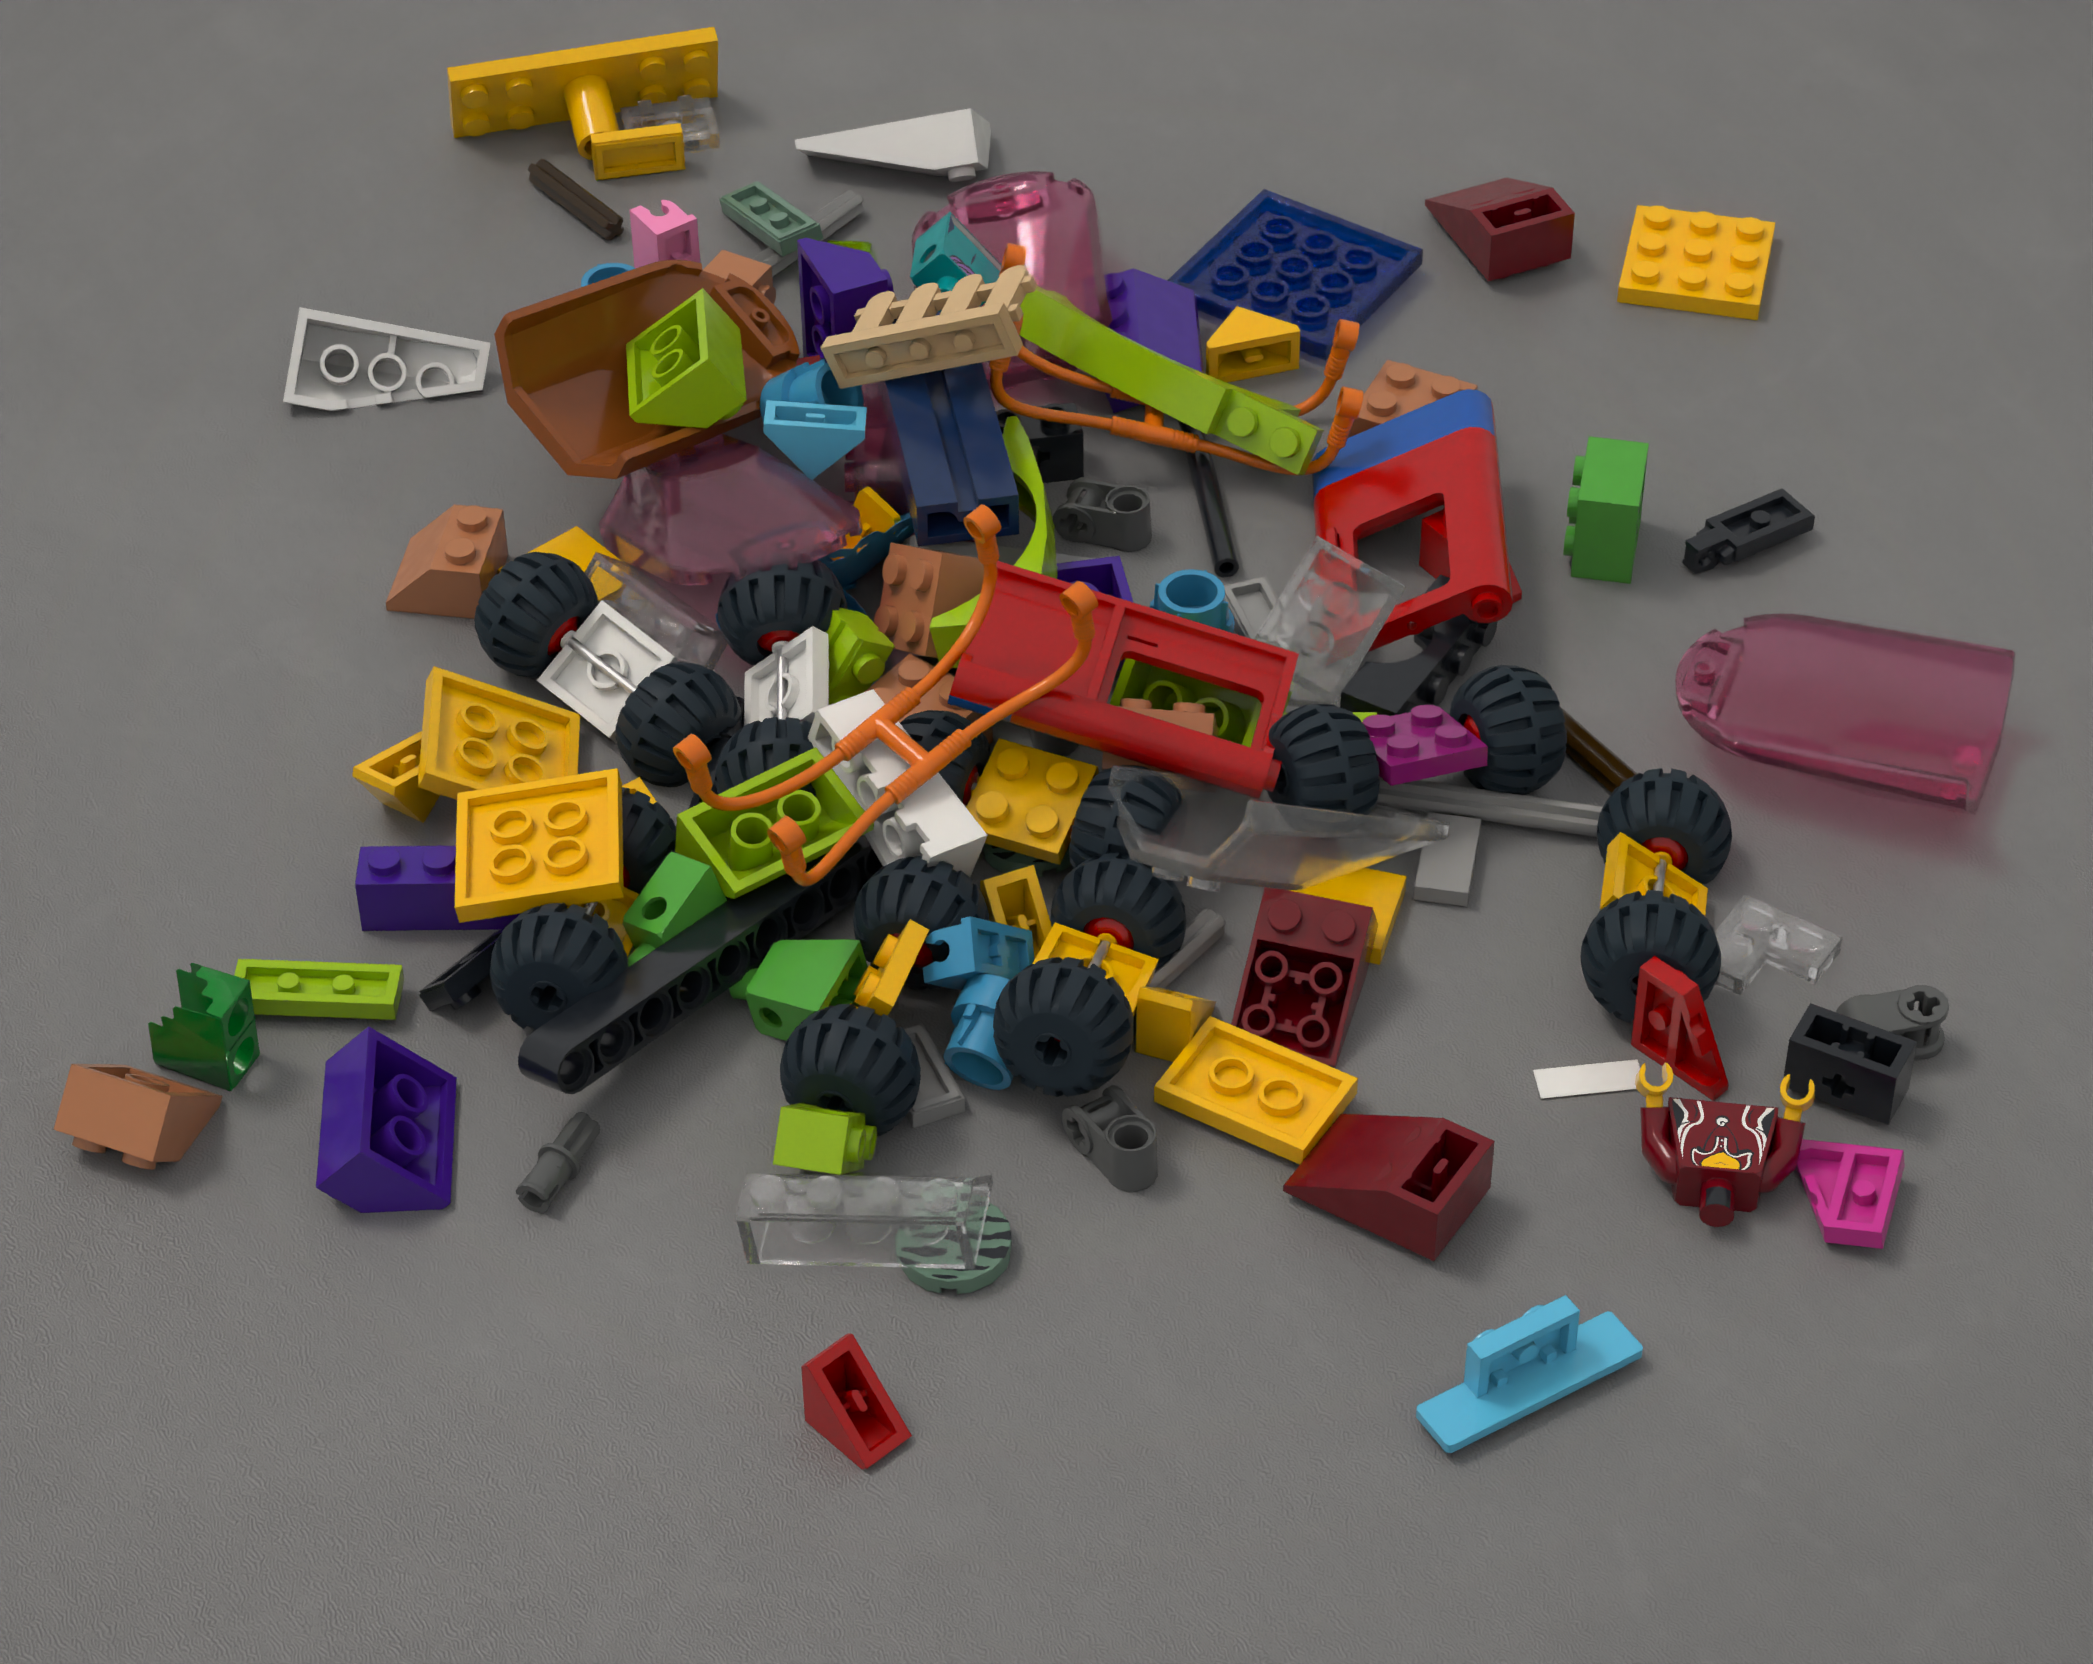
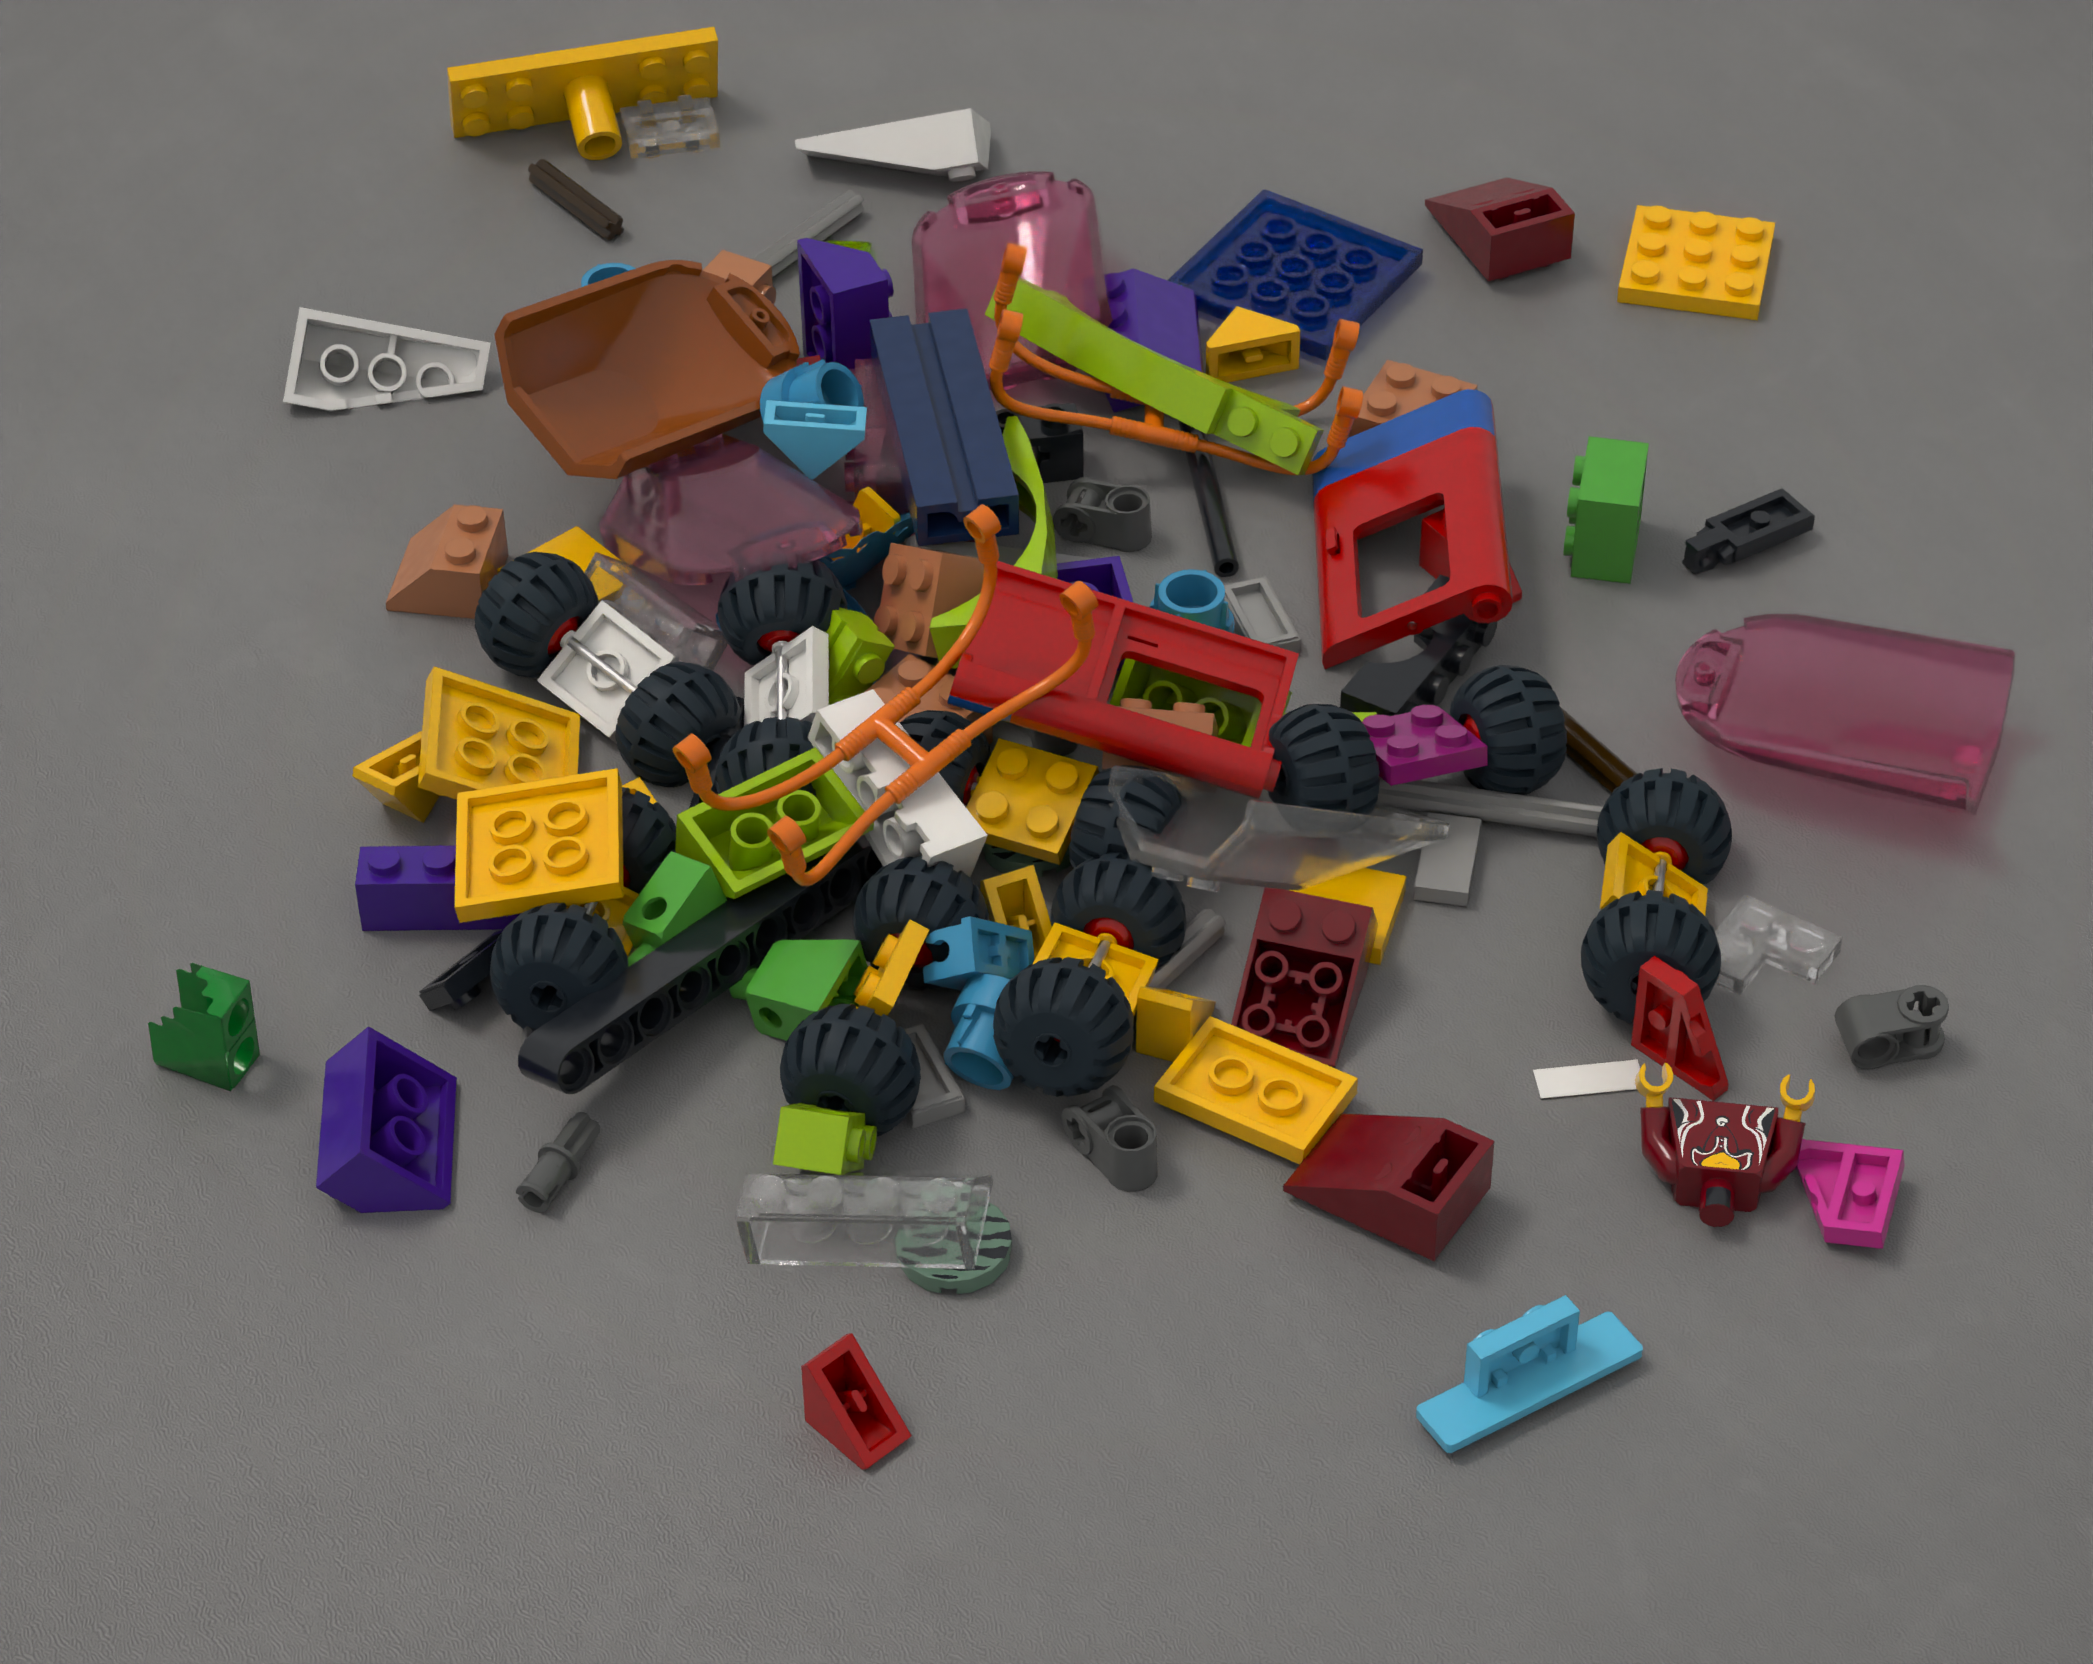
nougat slope [53,1064,222,1170] -> none
lime plate [234,959,404,1020] -> none
yellow tile [590,123,685,181] -> none
lime slope [626,288,747,428] -> none
bright pink hinge [629,200,700,268] -> none
sand green tile [719,181,824,256] -> none
tan fence [821,265,1038,389] -> none
teal torso [910,211,1002,312] -> none
clear slope [1254,536,1406,707] -> none
black brick [1783,1003,1917,1125] -> none

